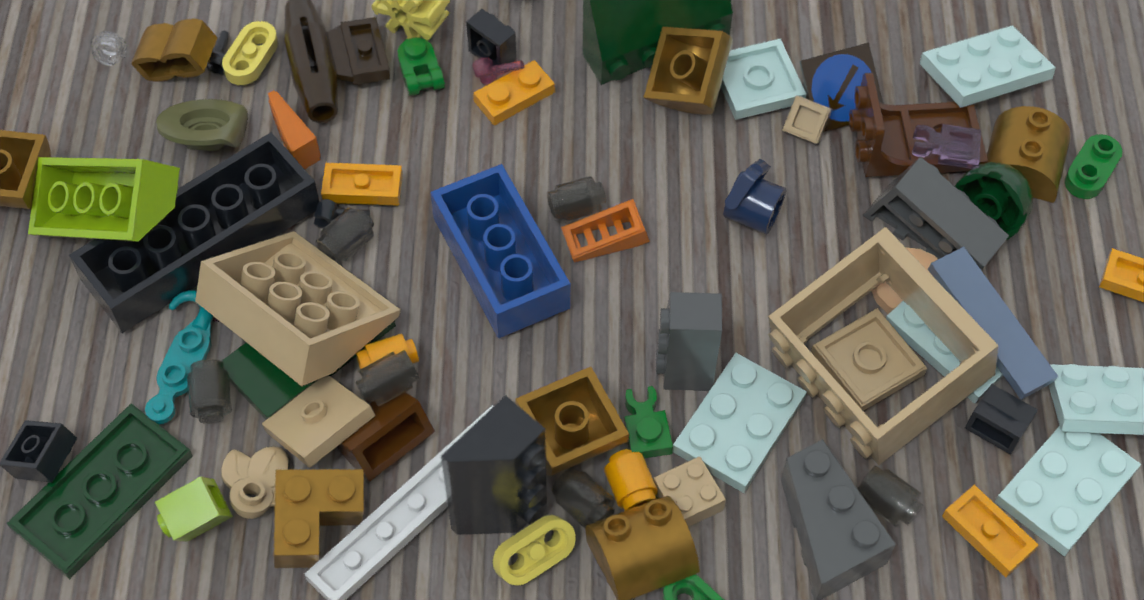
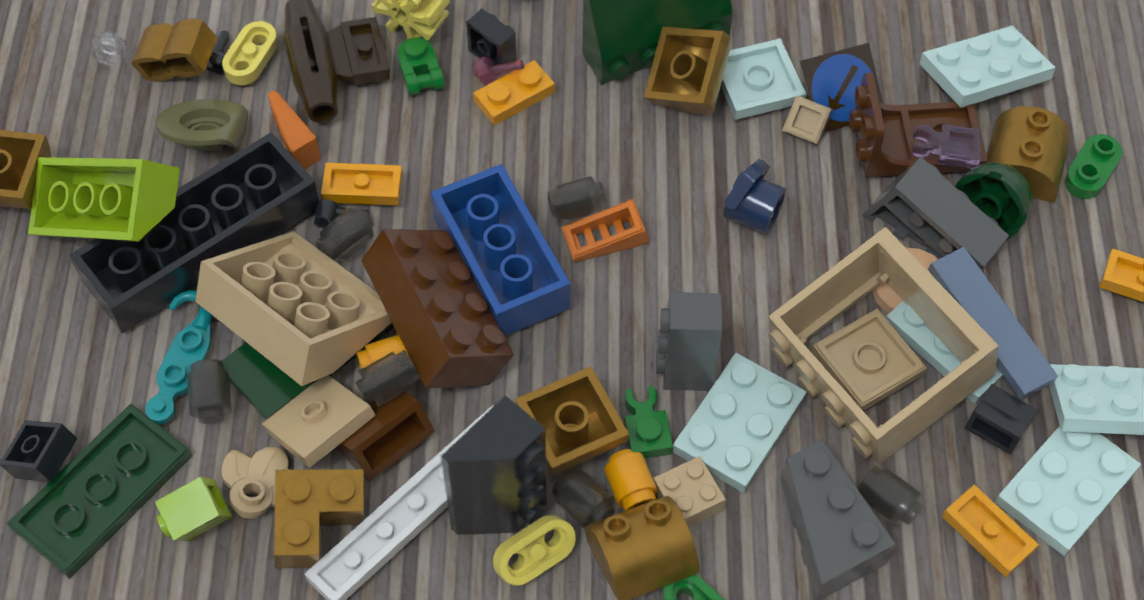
none -> reddish brown brick [361,229,514,388]

